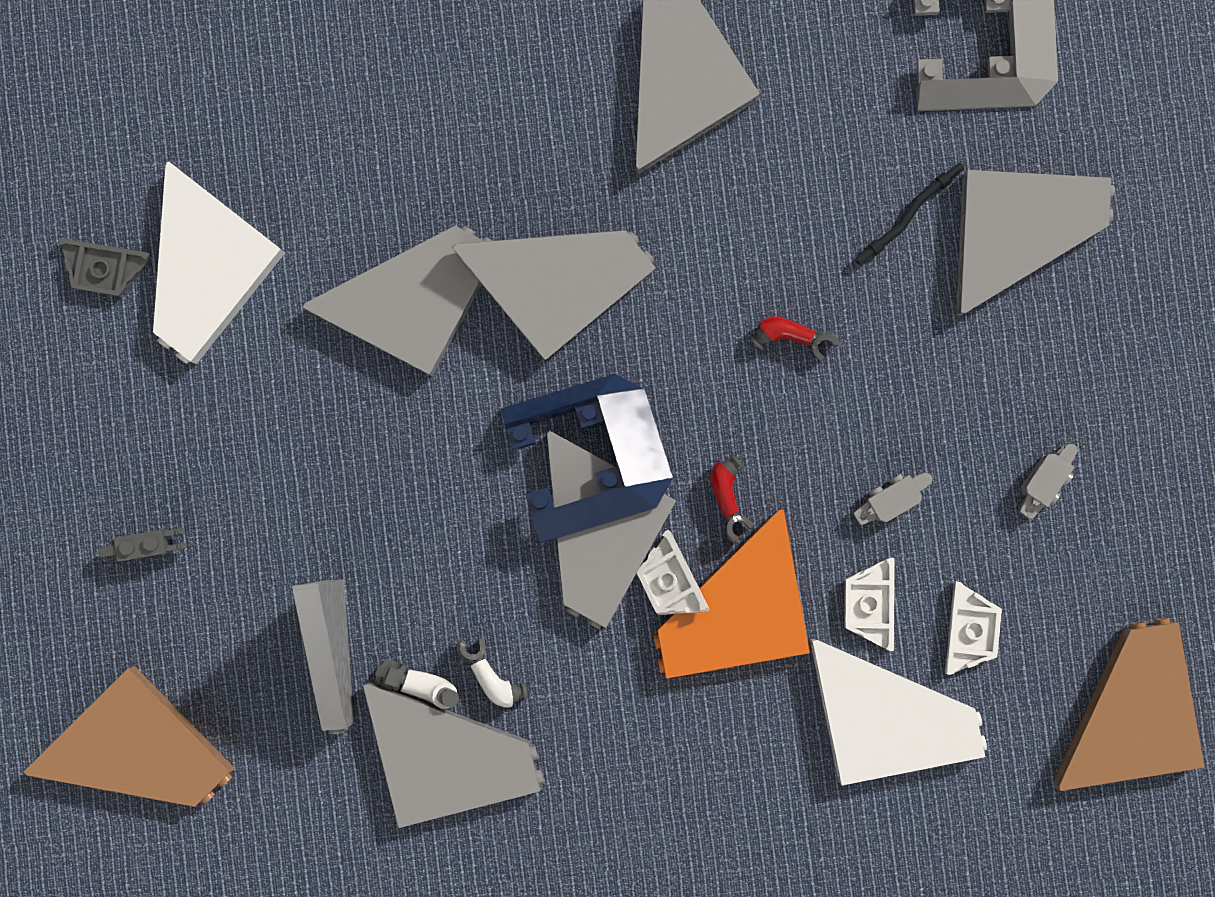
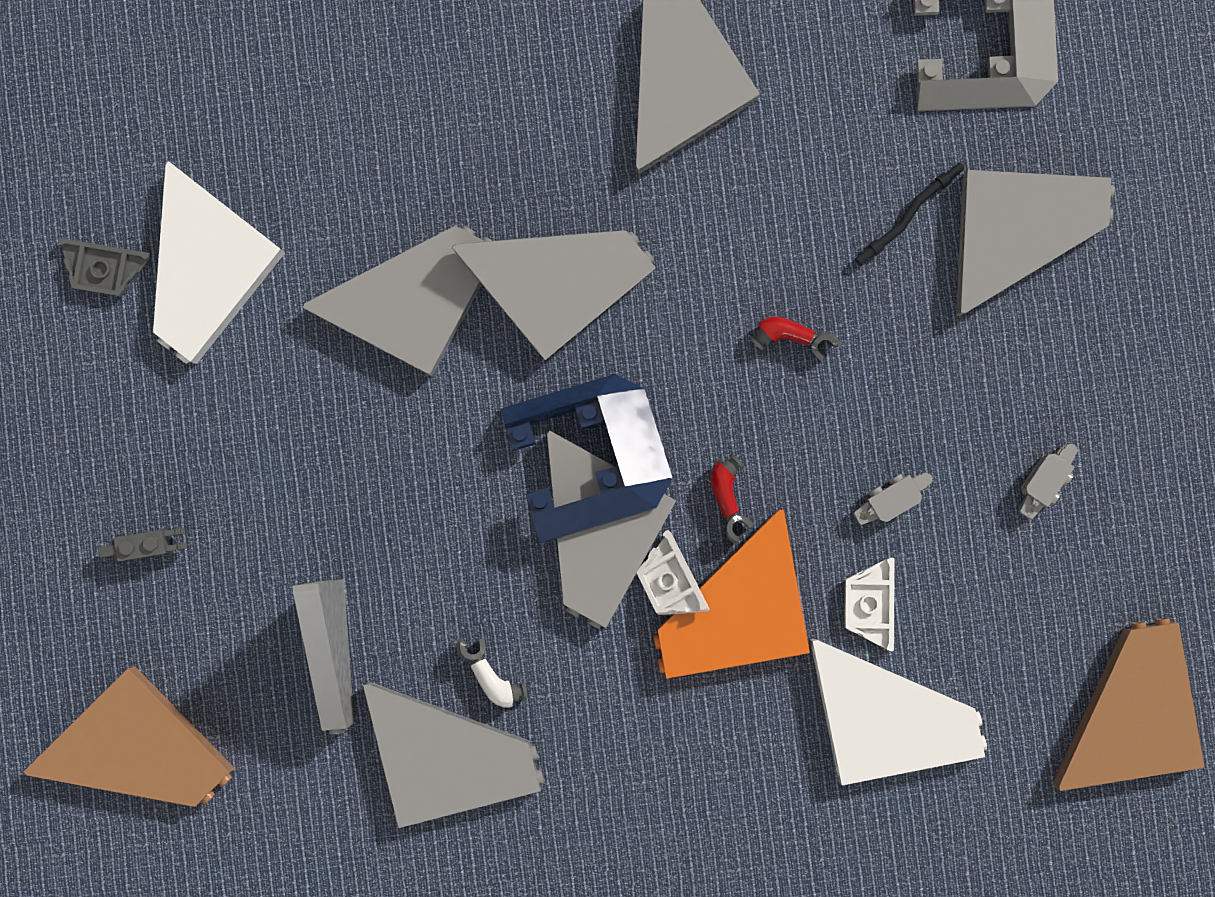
piece [375,658,459,709] -> none
white wing [945,581,1002,675] -> none

